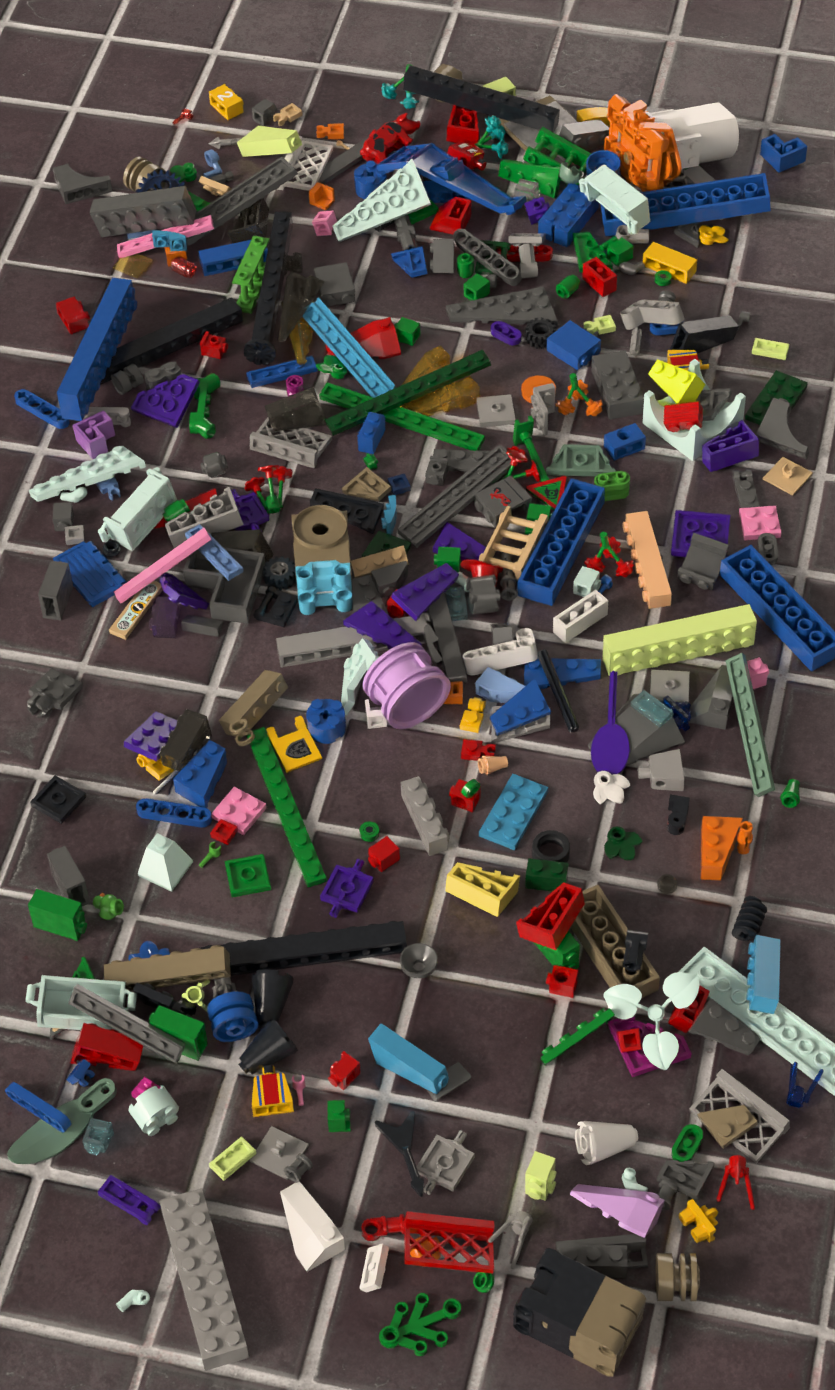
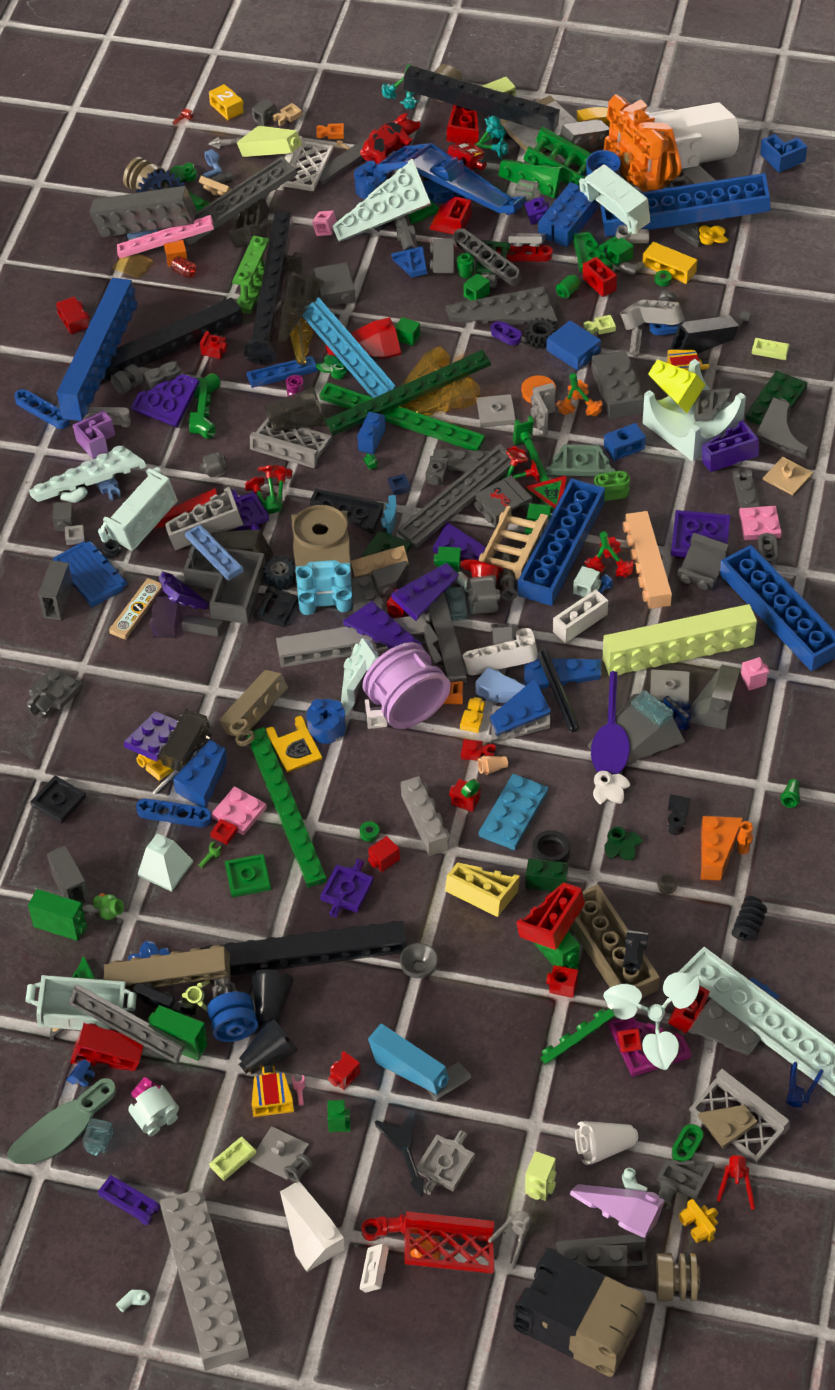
blue beam [5,1082,72,1133] -> none
dark grey arch [53,164,112,204] -> none
bright pink tile [114,528,211,603] -> none
dark azure slope [152,230,187,251] -> none
green brick [162,499,190,522] -> none
blue brick [198,240,268,276] -> none
orange panel [309,182,335,210] -> none
dark tan wing [342,467,392,502] -> none
green plant [379,1293,461,1356] -> none
green plate [473,1272,494,1293] -> none
light grey piece [519,244,538,278] -> none
sand green hair [559,162,584,184] -> none
light grey torso [638,749,684,791] -> none
red brick [663,401,703,432] -> none
sand green plate [725,653,775,797] -> none
dark azure brick [746,935,780,1014] -> none

